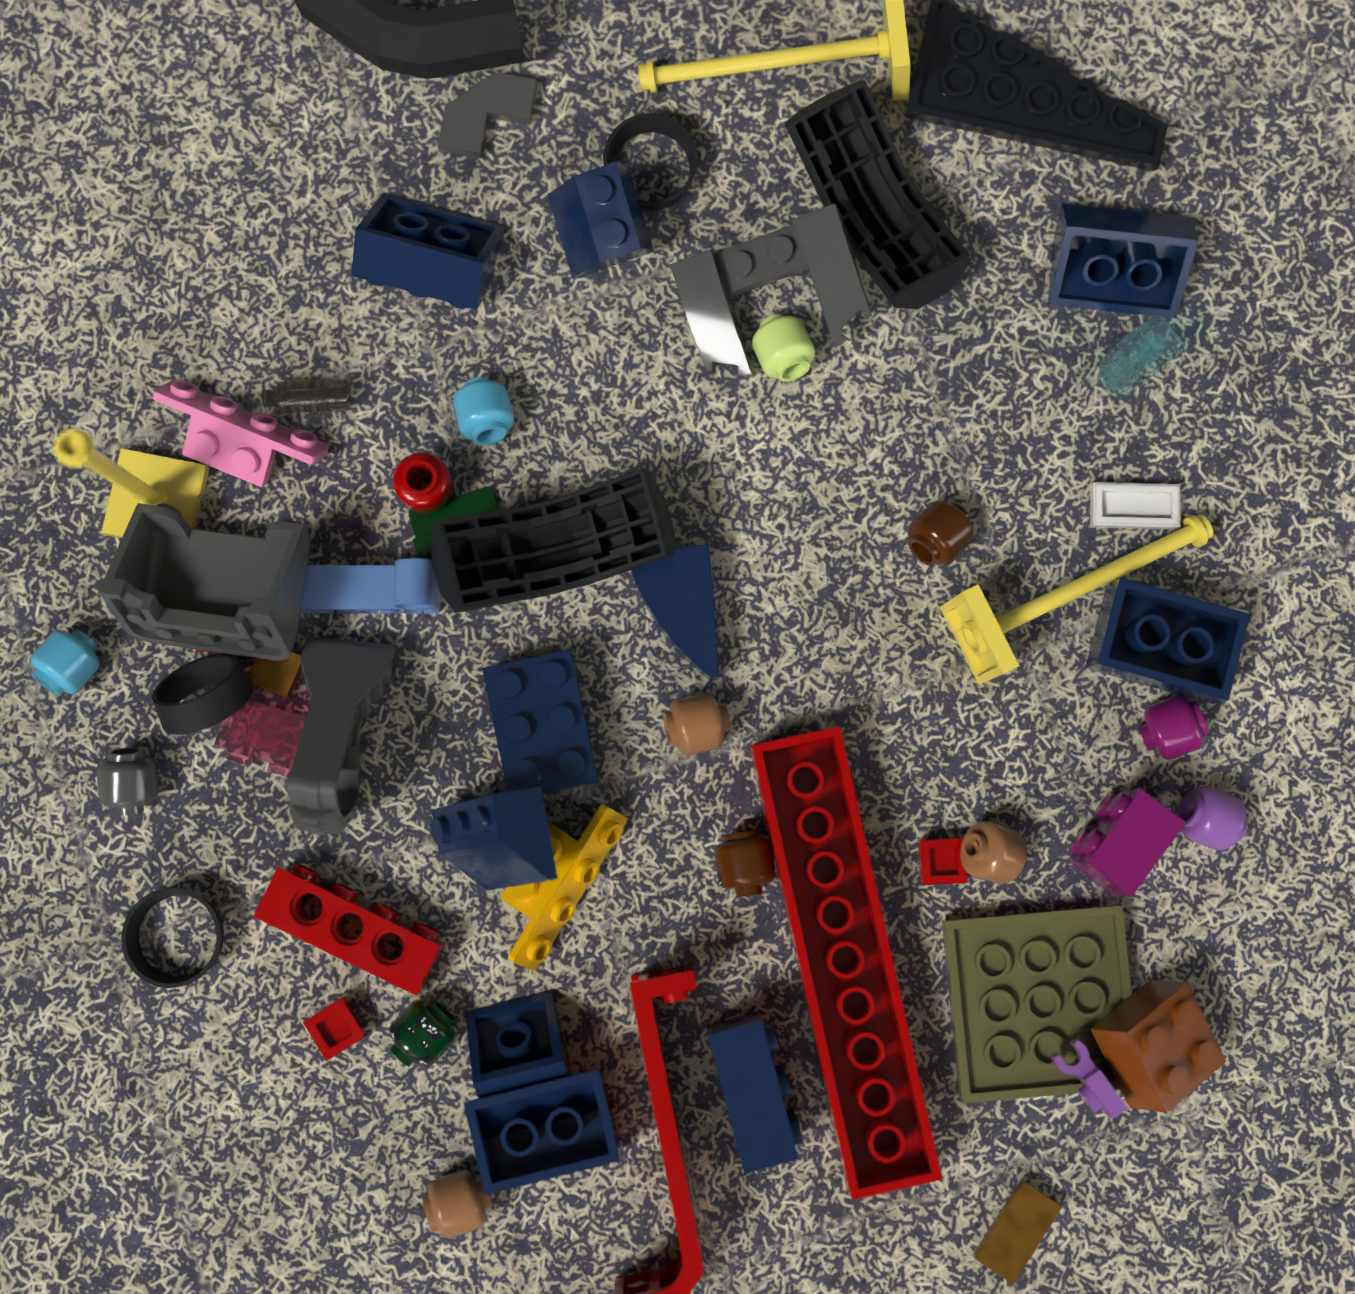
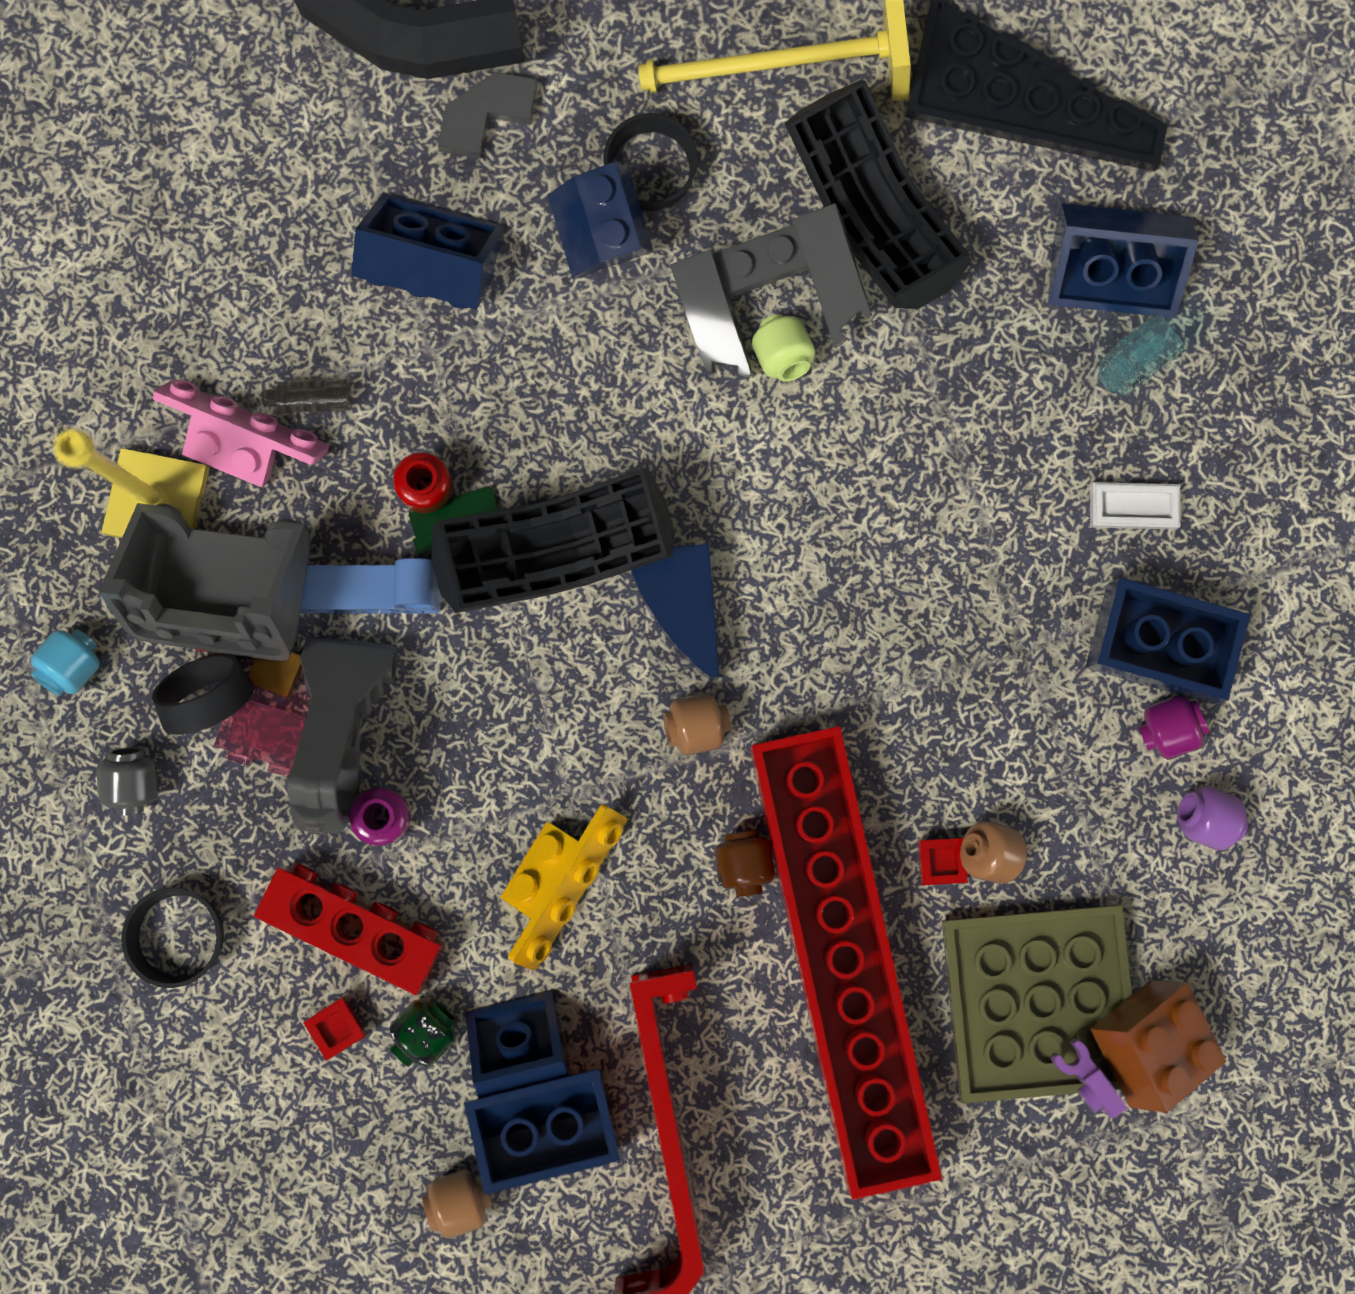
dark blue slope [431,786,558,890] -> none
medium azure head [453,377,514,445] -> none
dark blue brick [482,649,600,795] -> none
dark blue brick [706,1011,804,1174] -> none
reddish brown head [907,501,973,566] -> none
light yellow tile [940,514,1213,685] -> none
pearl gold tile [973,1179,1062,1285] -> none
magenta brick [1067,789,1186,897] -> none
none -> magenta head [349,787,411,846]

